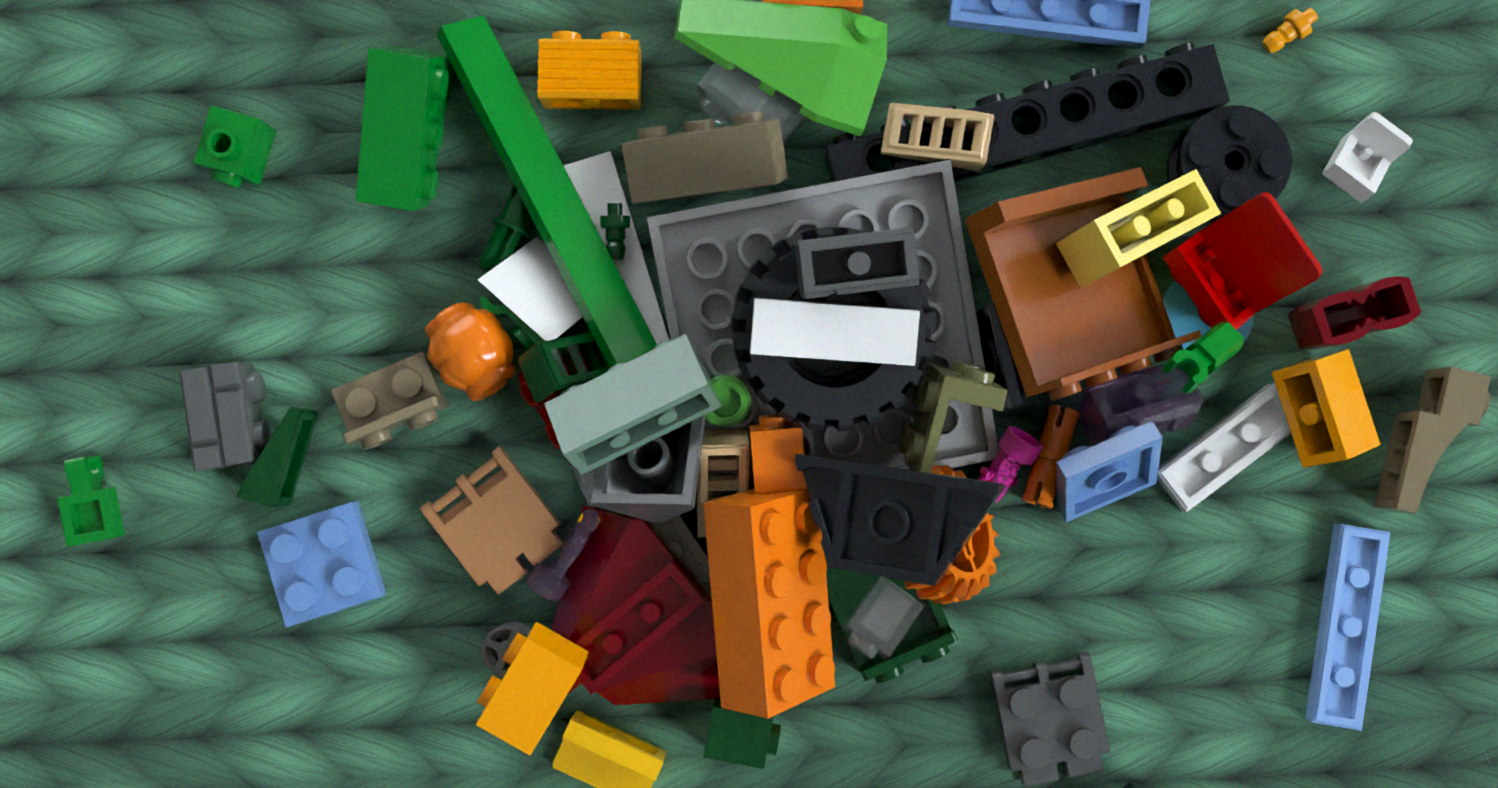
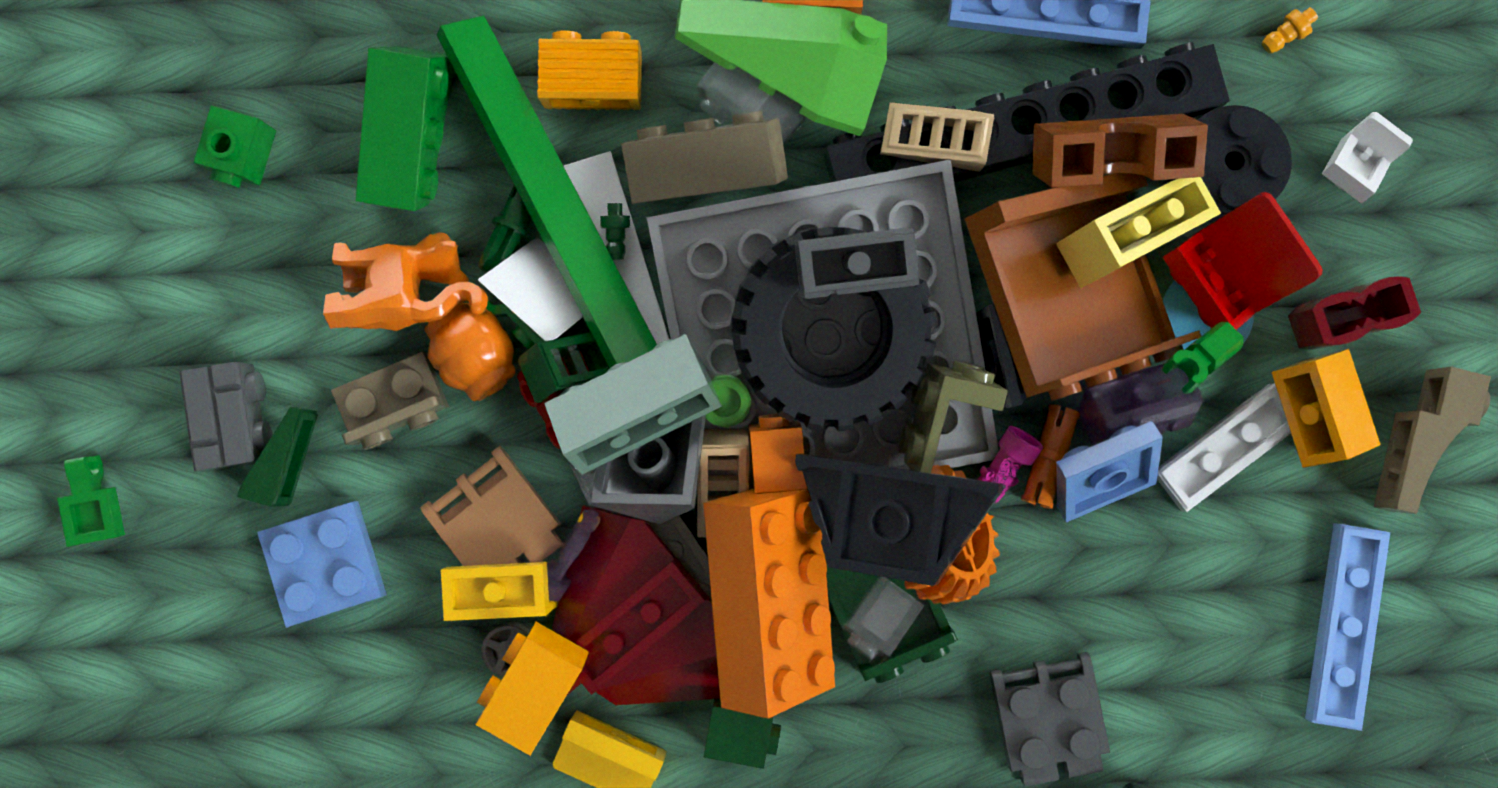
white tile [750,298,920,366] -> none
none -> orange animal [323,232,488,331]
none -> yellow panel [441,562,557,621]
none -> dark orange arch [1033,114,1208,188]

